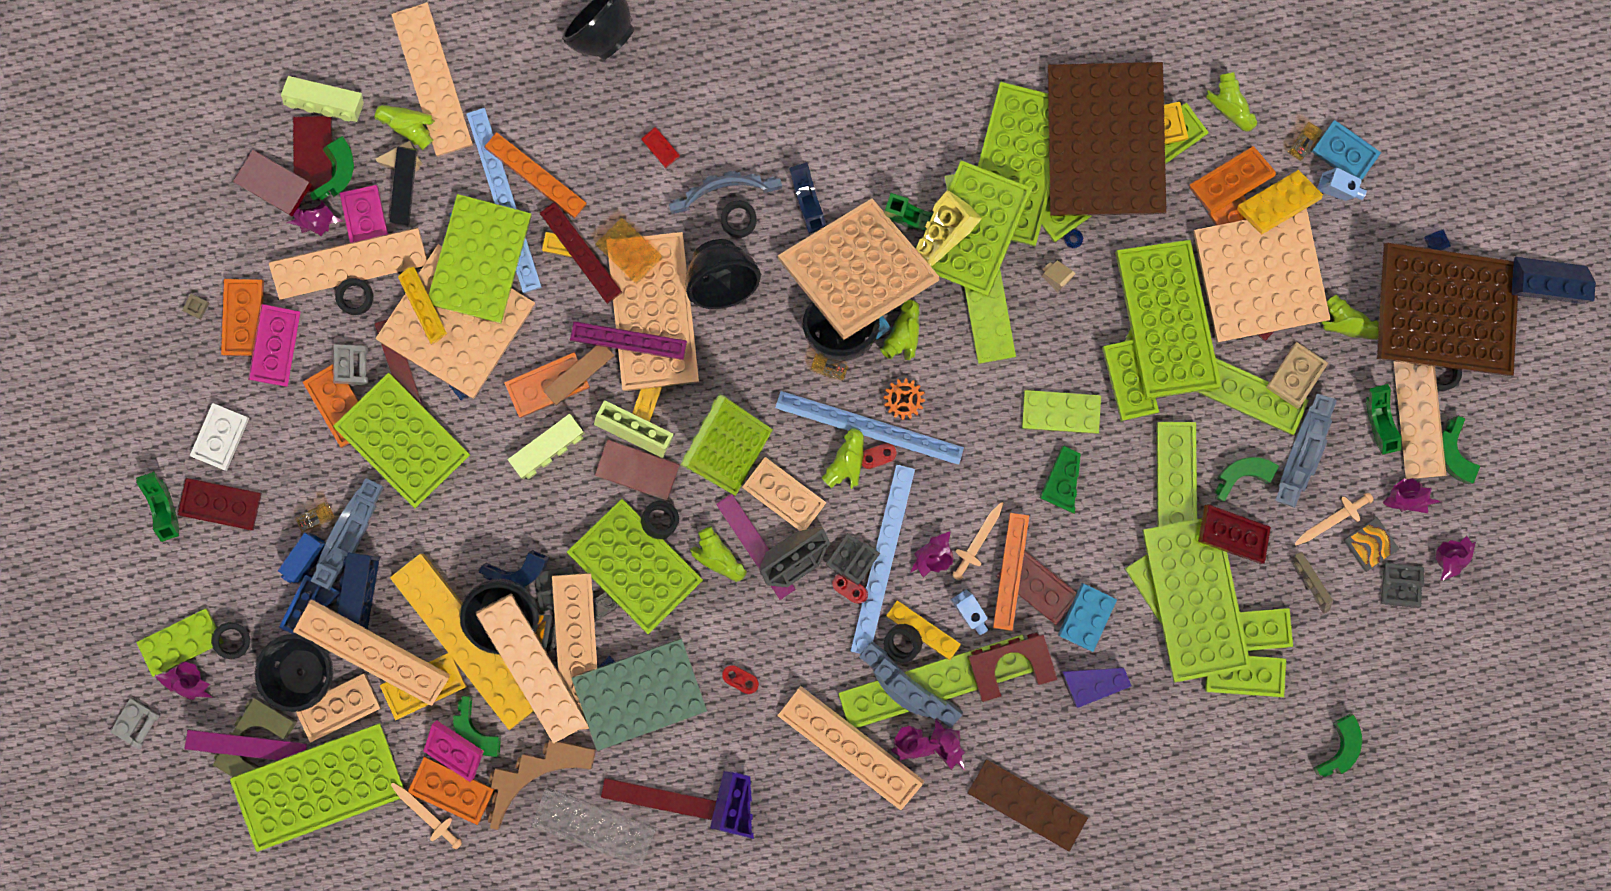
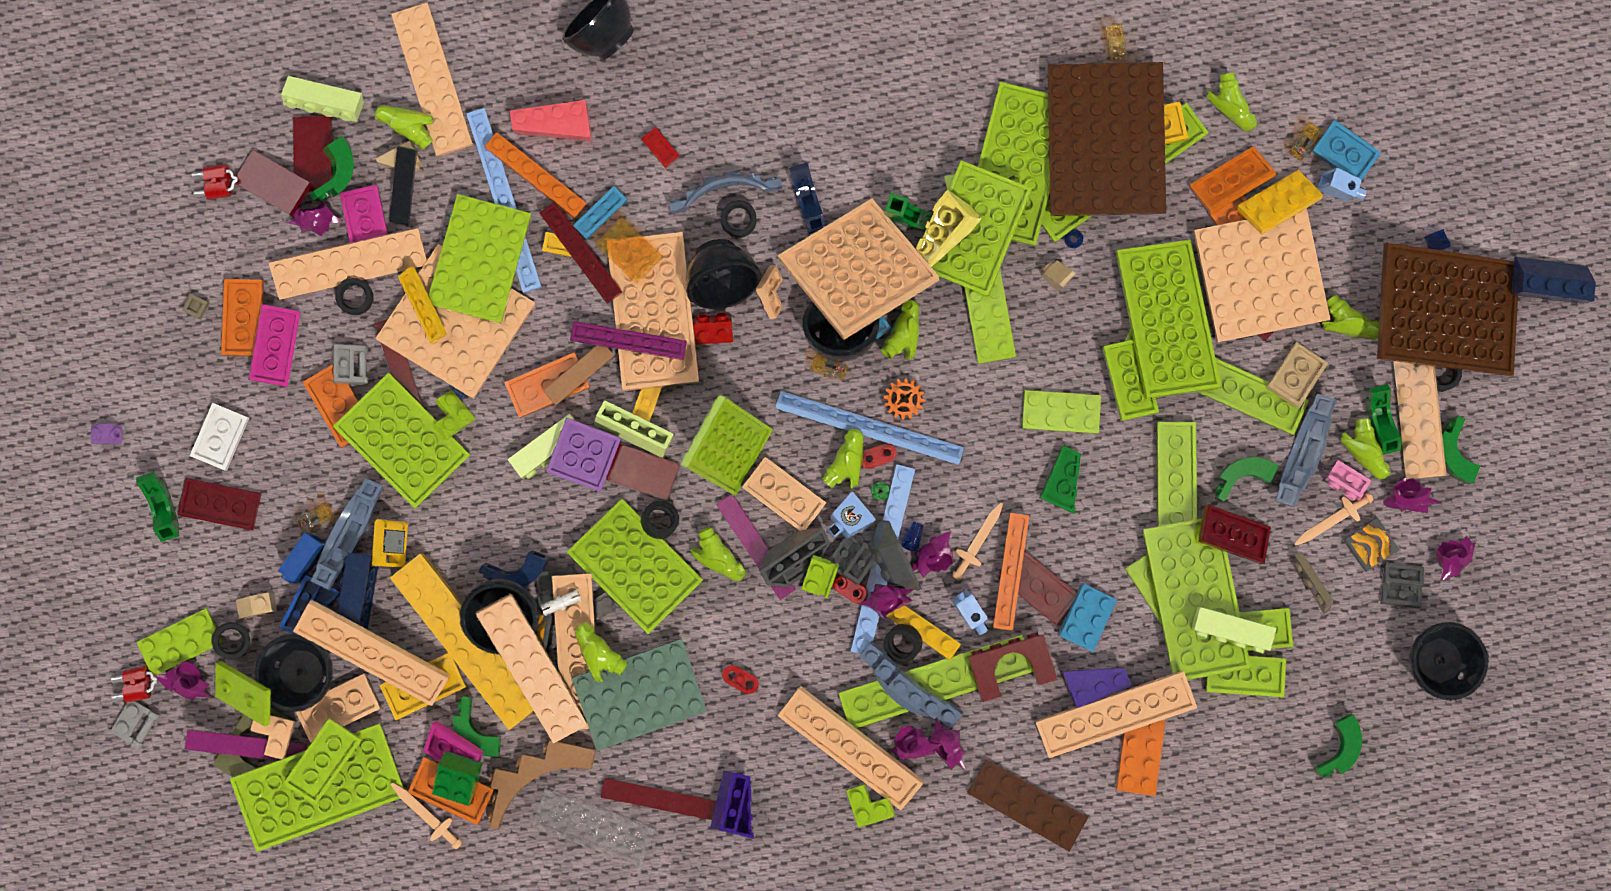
none -> medium lavender bracket [91,424,122,444]
none -> red piece [111,666,157,703]
none -> red piece [192,164,238,200]
none -> lime plate [215,661,271,726]
none -> tan slope [236,593,277,619]
none -> light nougat plate [251,715,295,759]
none -> lime plate [283,717,362,805]
none -> yellow container [372,519,408,568]
none -> green brick [432,751,483,806]
none -> lime plate [433,390,476,441]
none -> coral wedge [510,100,593,142]
none -> white pin [541,589,582,616]
none -> medium lavender plate [546,417,621,492]
none -> dark azure plate [573,186,628,240]
none -> lime animal [575,623,628,683]
none -> red bracket [693,312,733,345]
none -> light nougat plate [756,265,783,319]
none -> lime plate [801,555,839,598]
none -> light blue torso [827,492,876,538]
none -> lime plate [846,784,896,827]
none -> magenta hair [860,584,913,619]
none -> green plate [871,481,890,500]
none -> dark grey wedge [871,520,922,591]
none -> clear blue cone [901,522,924,552]
none -> light nougat plate [1036,670,1197,758]
none -> clear yellow leg [1102,23,1126,61]
none -> orange plate [1116,719,1166,796]
none -> yellowish green brick [1191,607,1276,654]
none -> bright pink bracket [1325,460,1372,501]
none -> lime animal [1340,419,1391,480]
none -> black piece [1409,622,1489,701]

